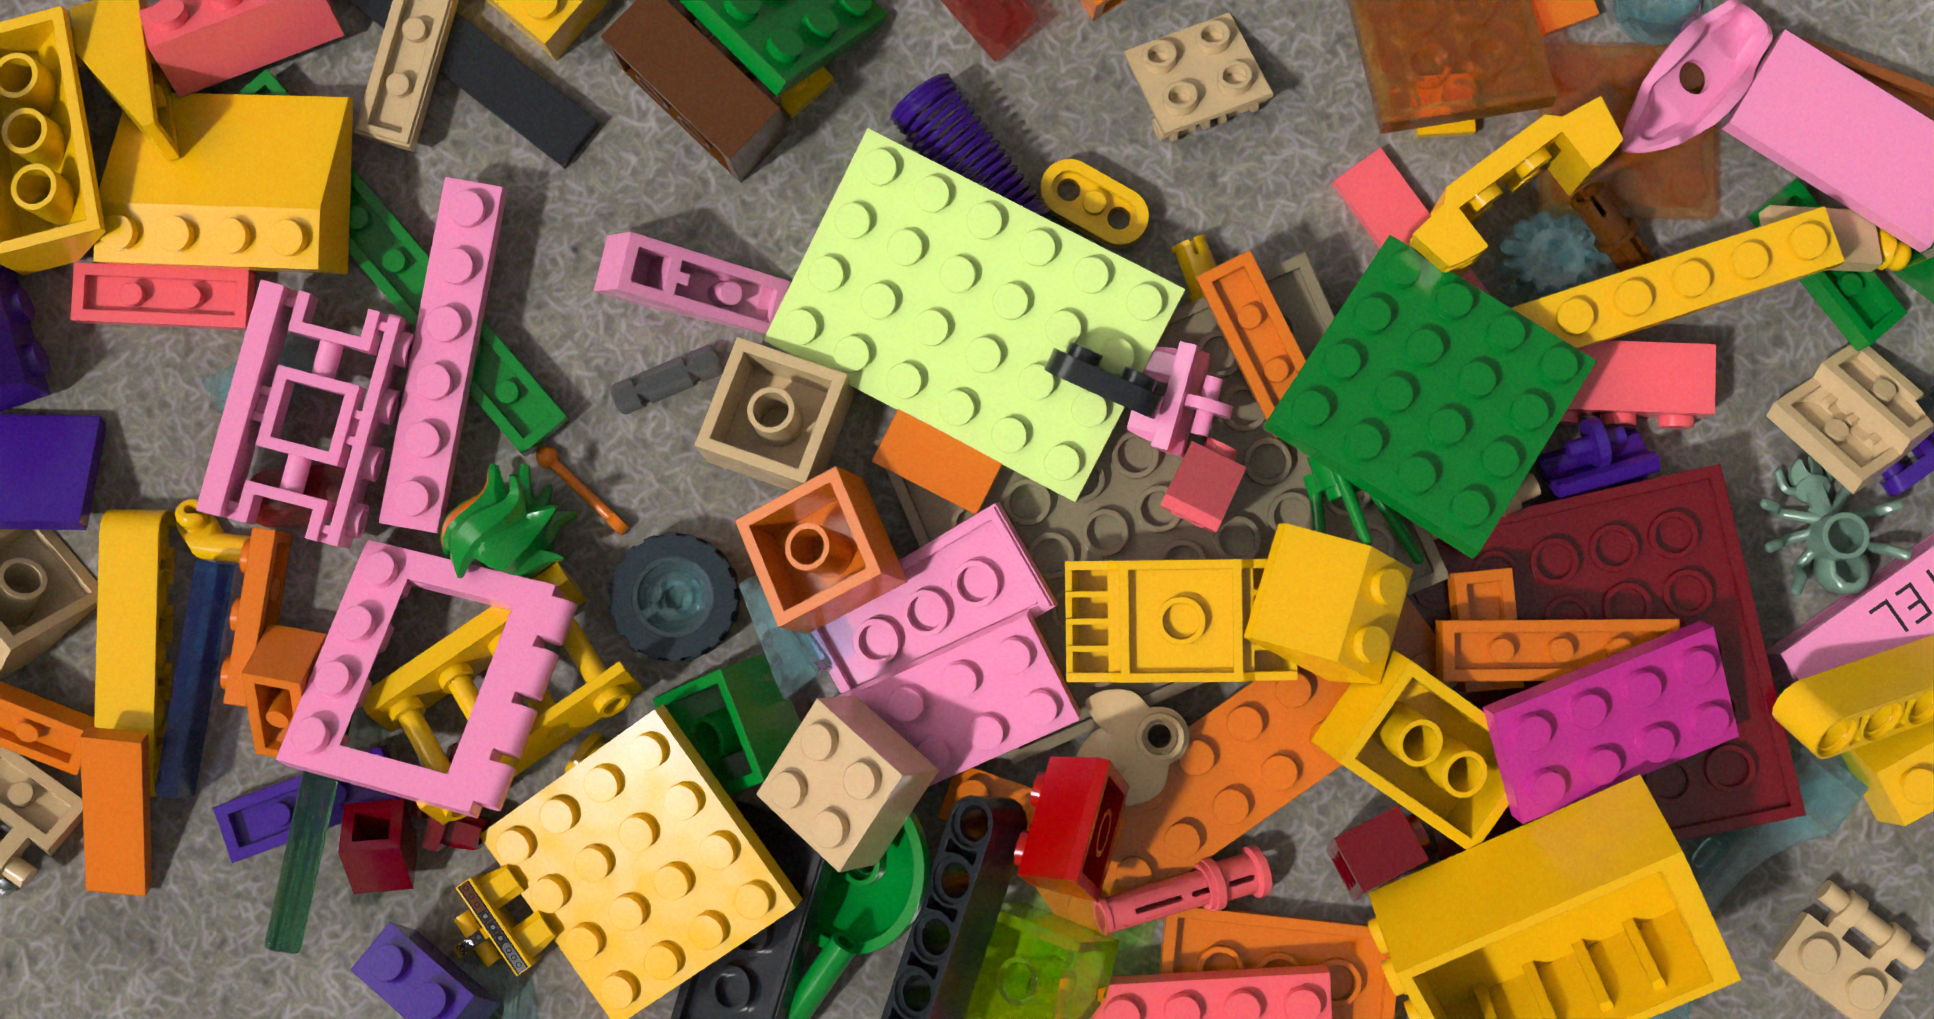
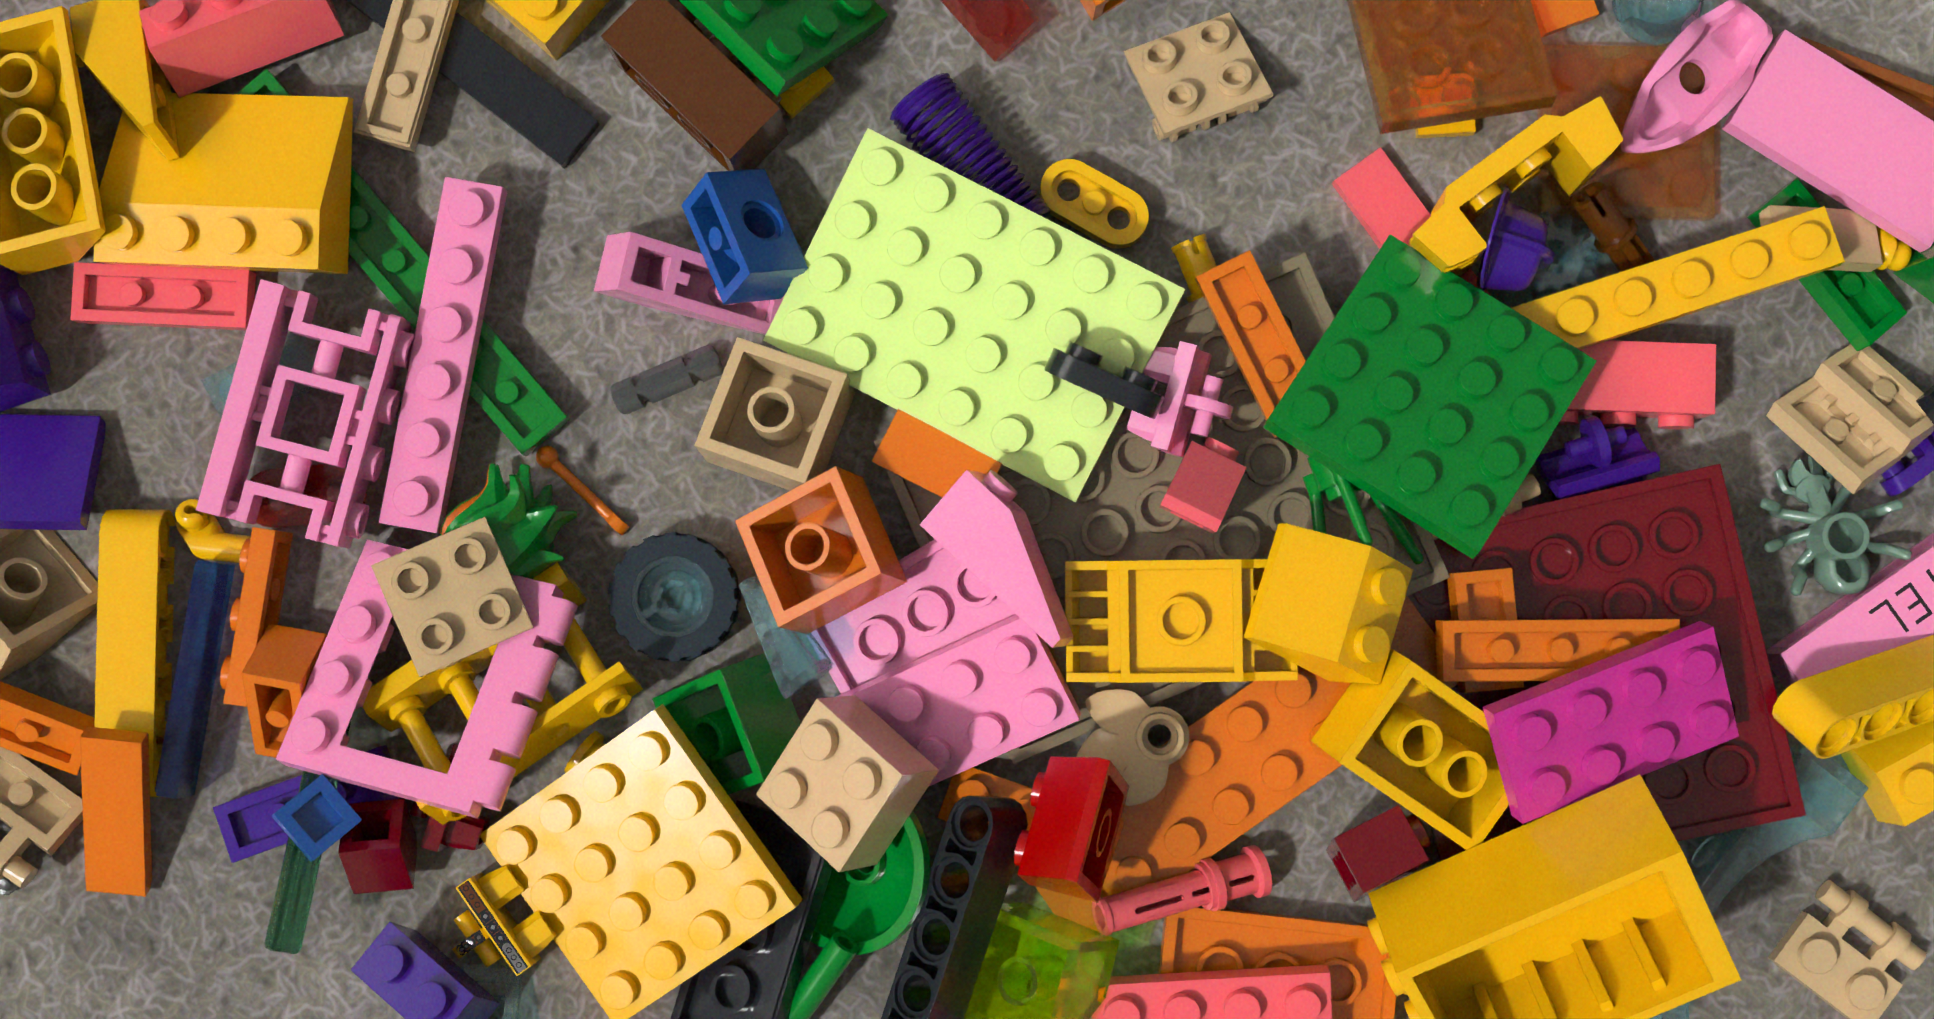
none -> blue plate [271,774,362,862]
none -> tan hinge [371,517,534,677]
none -> blue brick [681,169,808,305]
none -> bright pink slope [920,470,1074,648]
none -> dark purple piece [1476,188,1555,291]

